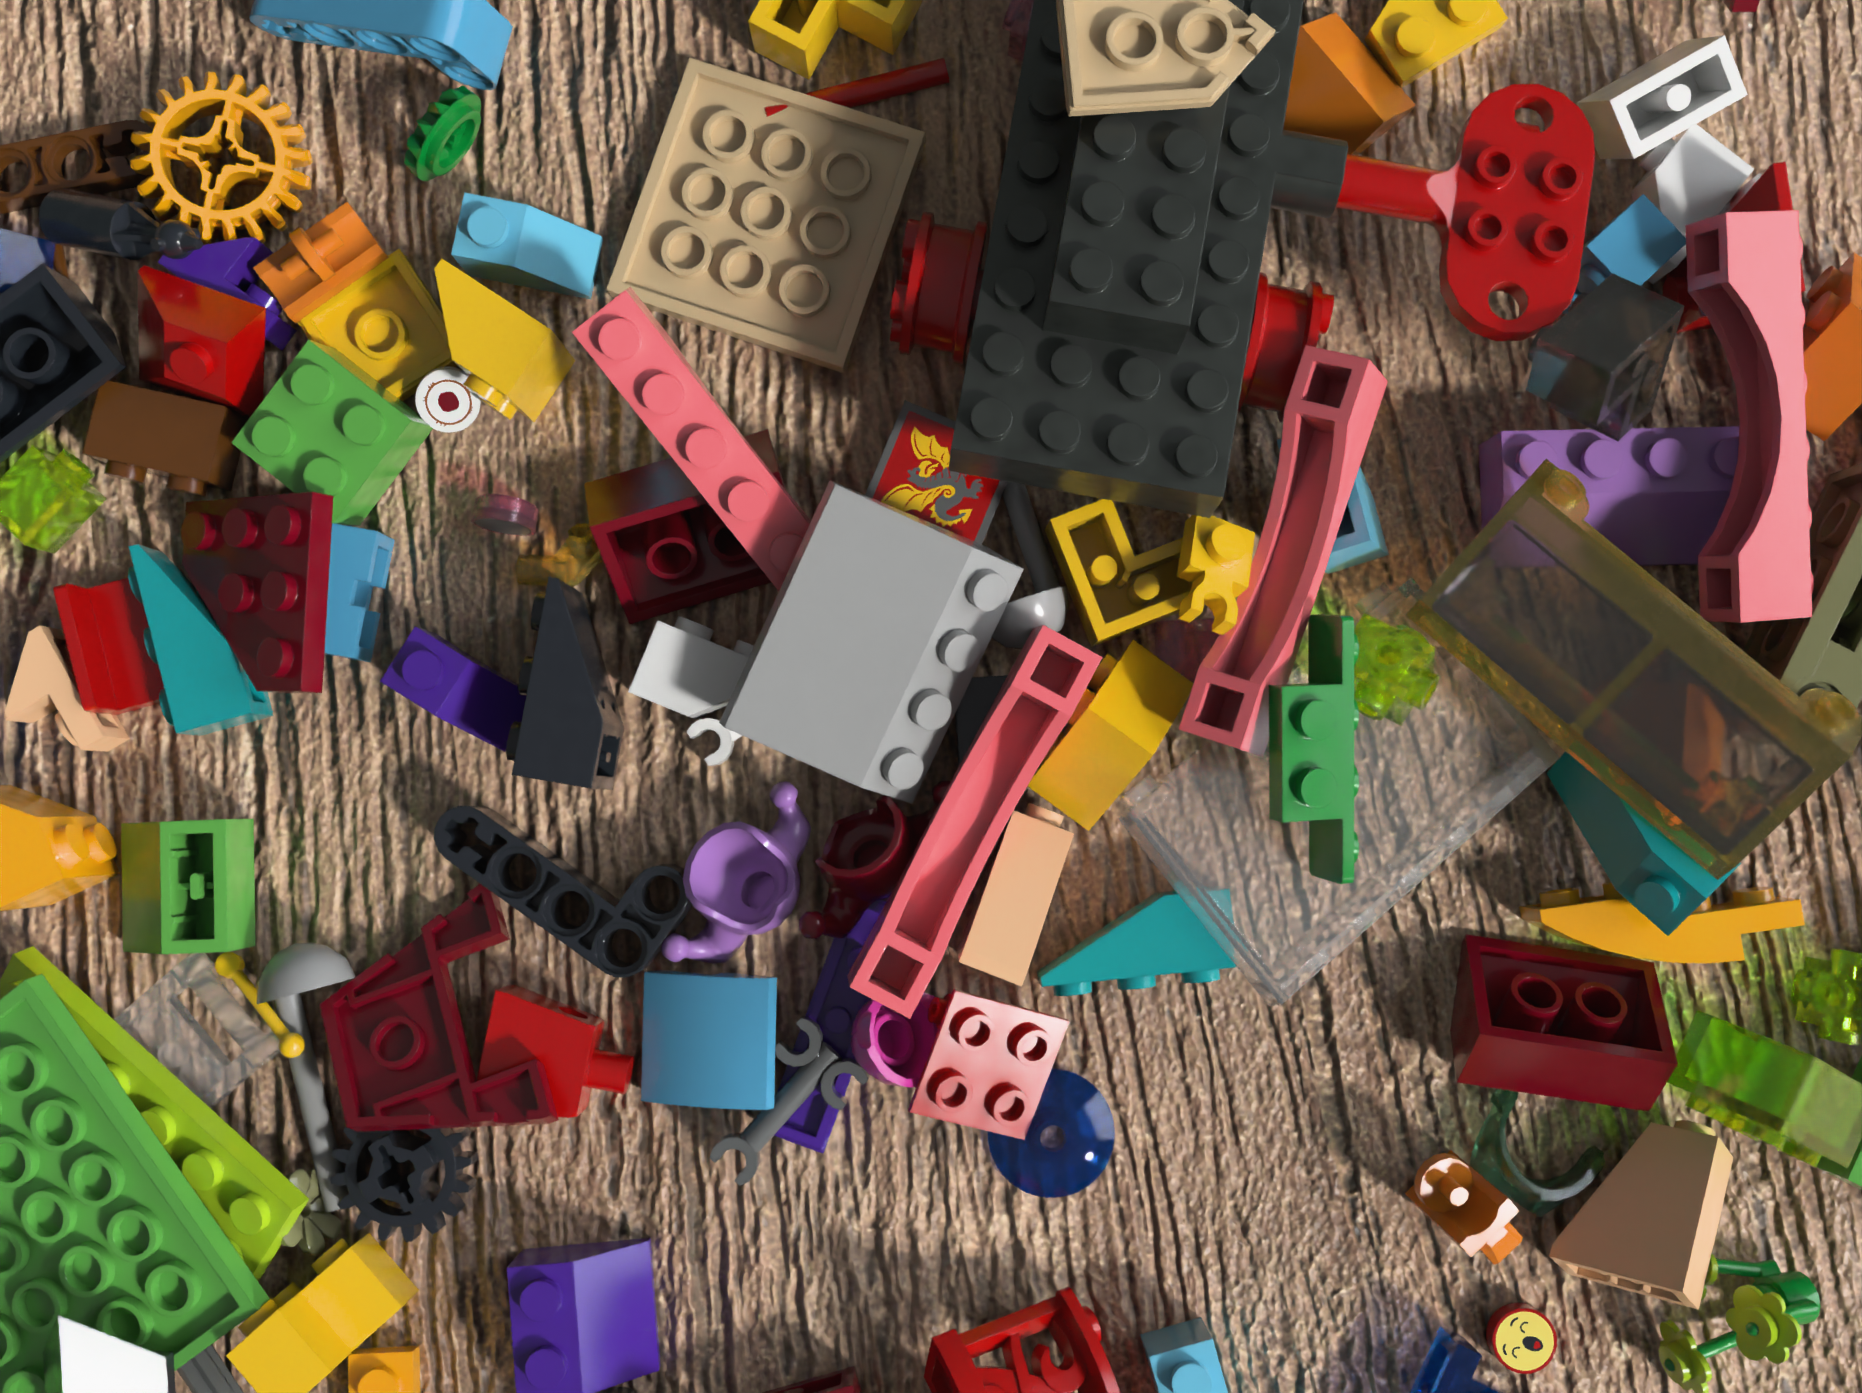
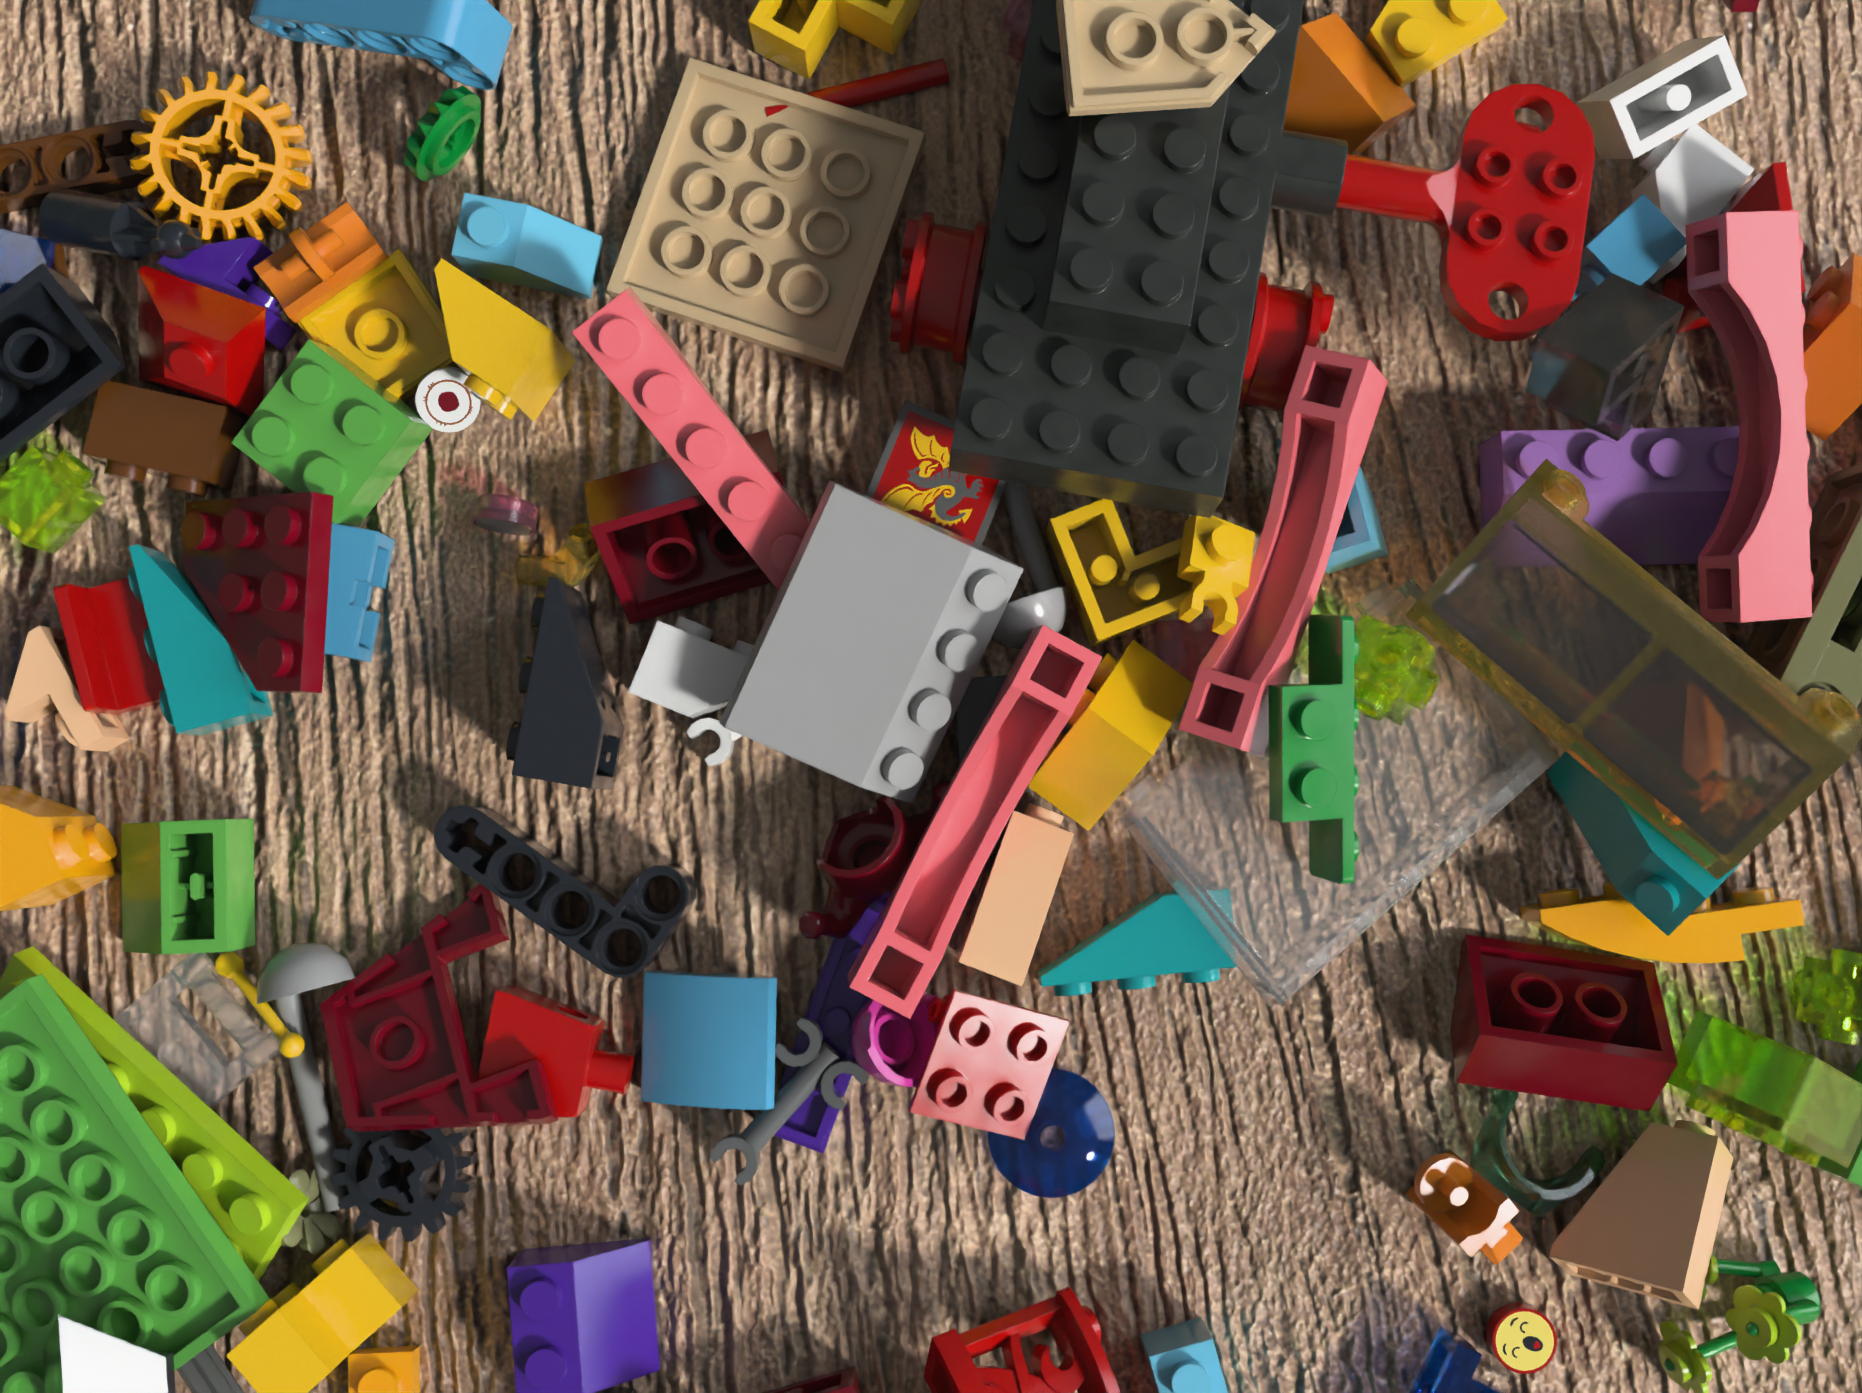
dark purple slope [380,626,526,752] -> none
medium lavender piece [661,781,811,964] -> none

